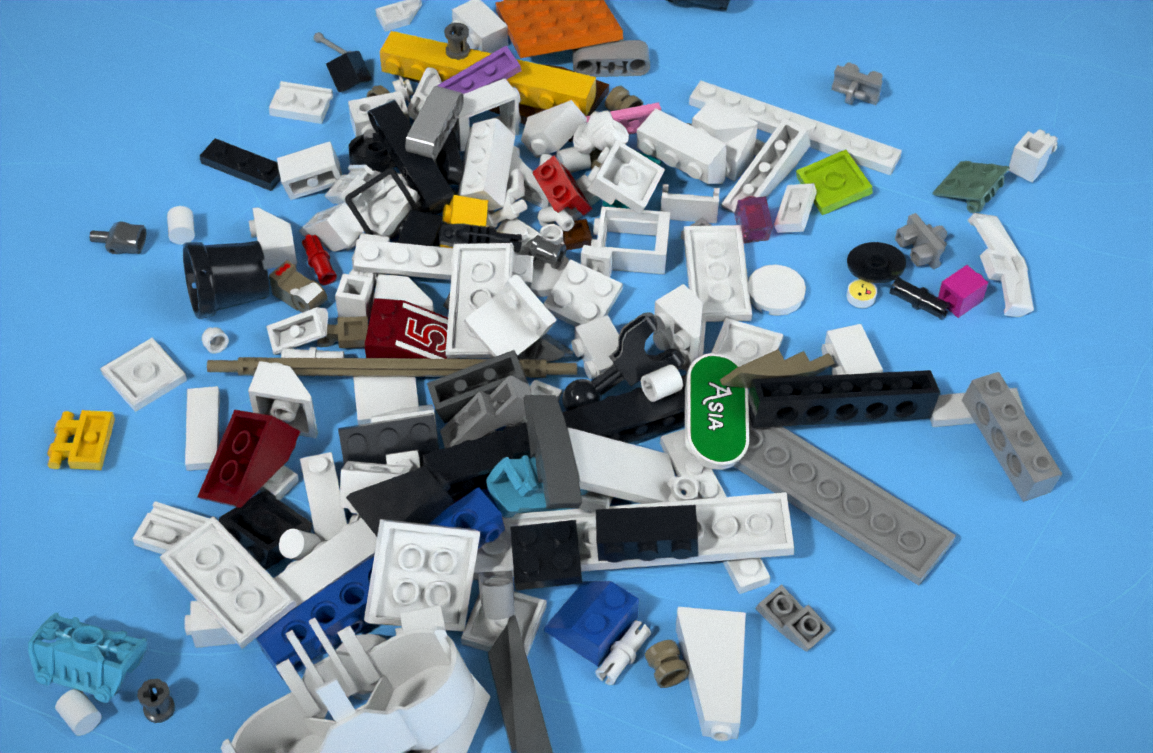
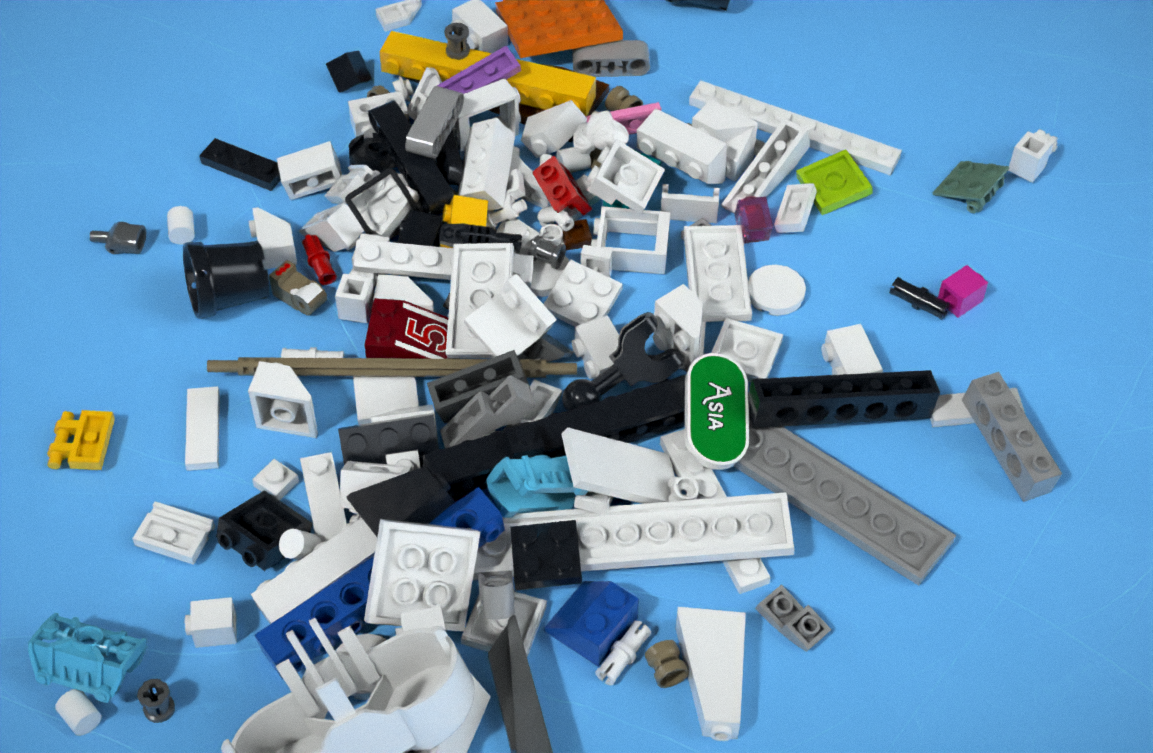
white tile [100,338,187,412] -> none
white tile [160,516,296,649] -> none
dark red slope [197,410,300,508] -> none
white hinge [202,327,229,354] -> none
white slope [266,307,328,355] -> none
white plate [269,81,333,124] -> none
light grey hinge [314,32,352,55] -> none
dark tan plate [317,316,368,348] -> none
dark grey slope [523,395,582,509] -> none
black brick [596,505,698,563] -> none
white piece [641,364,683,402] -> none
dark tan slope [720,349,835,388] -> none
light grey hips [831,62,883,105] -> none
tile [846,279,877,308] -> none
black dish [847,242,906,283] -> none
light grey hips [895,213,947,269] -> none
white plate [968,213,1034,317] -> none

